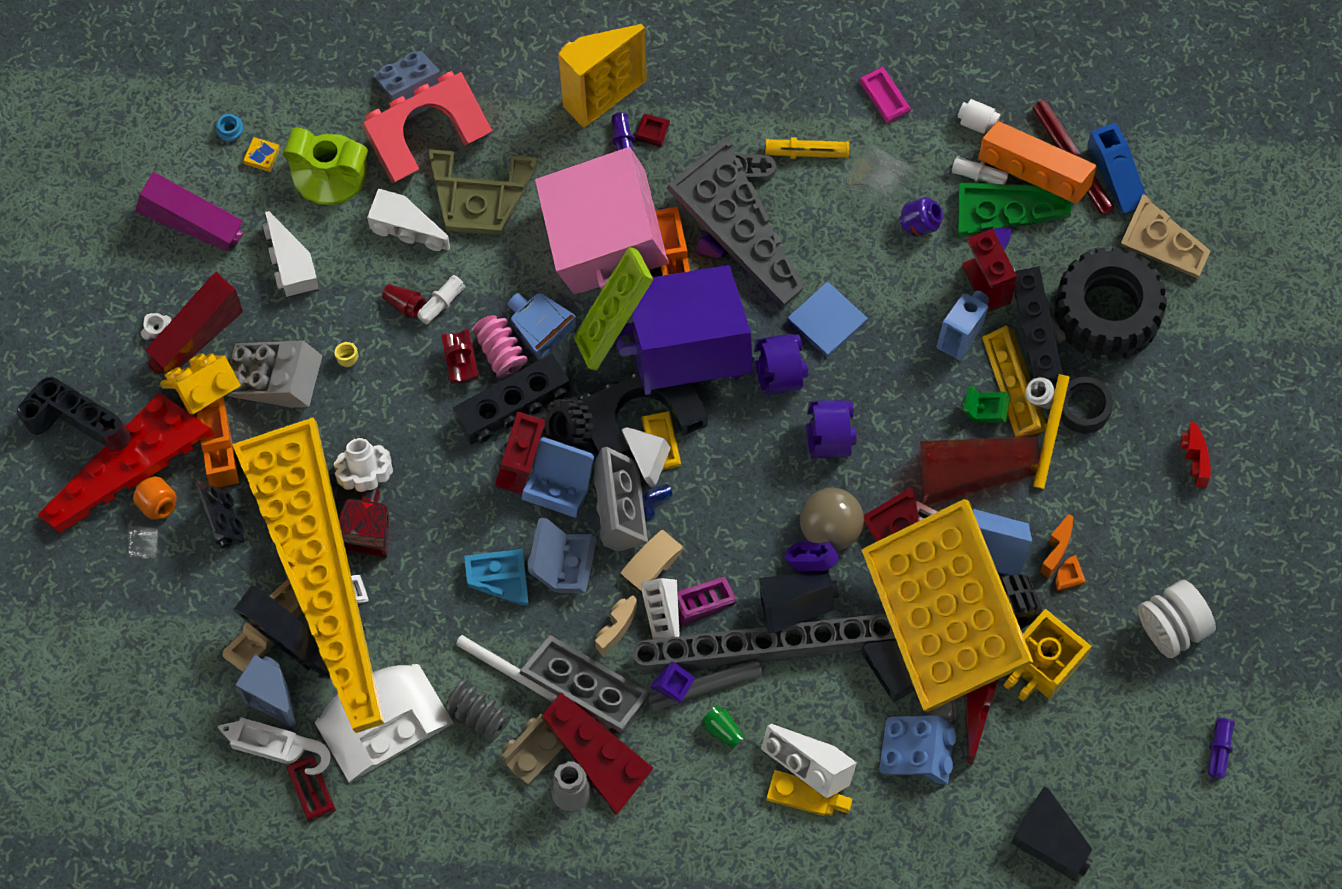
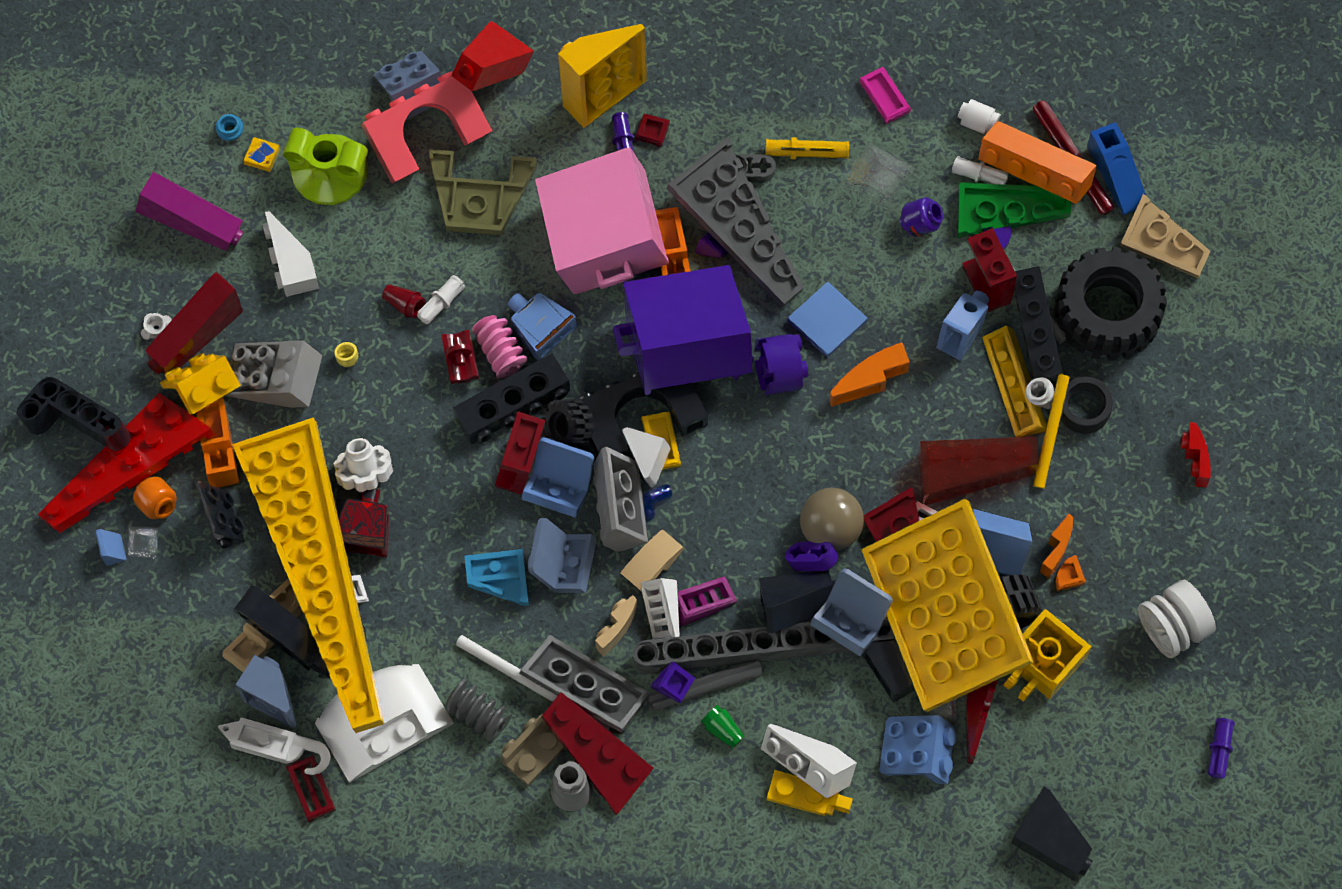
white slope [367,189,450,251] -> none
lime tile [573,246,654,371] -> none
dark purple brick [806,400,856,459] -> none
green bracket [962,386,1010,424] -> none
none -> medium blue slope [95,529,127,566]
none -> red slope [451,21,534,91]
none -> sand blue bracket [810,568,893,656]
none -> orange slope [829,342,910,407]

